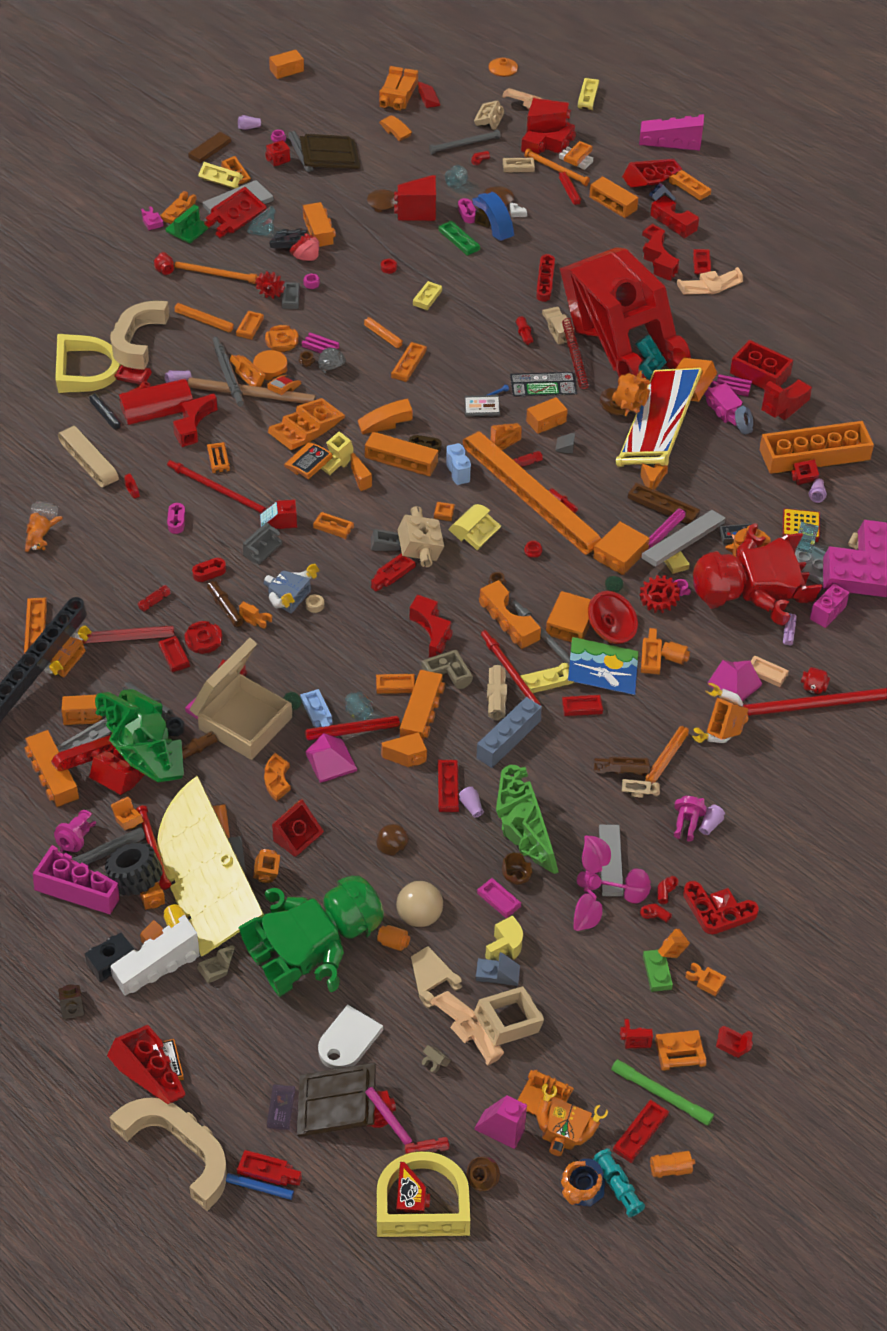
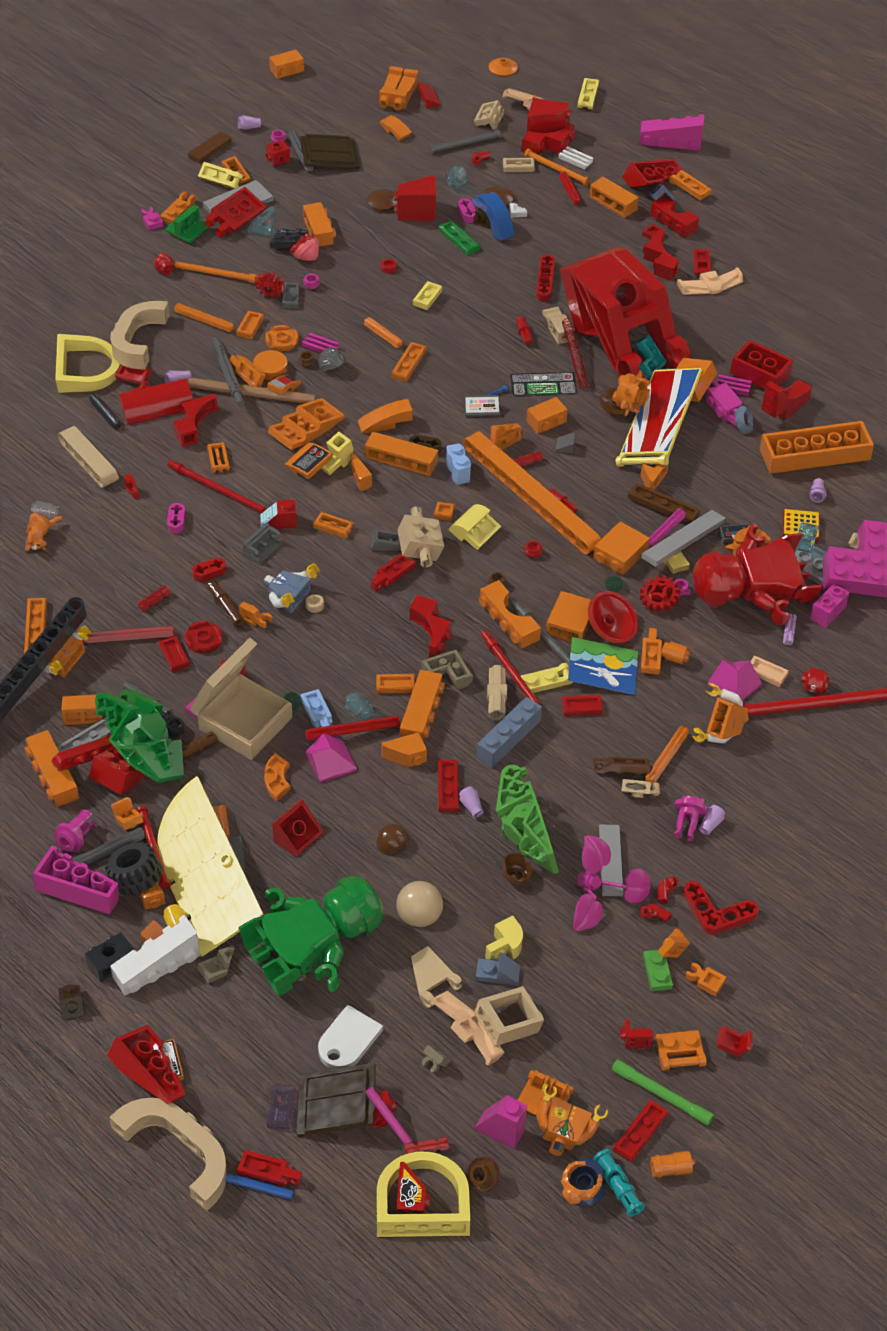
orange brick [253,849,280,883] -> none
orange brick [377,925,410,951] -> none
dark pink tile [477,878,521,919] -> none
orange tile [564,141,593,166] -> none
red tile [709,888,737,911] -> none
red brick [791,459,819,485] -> none

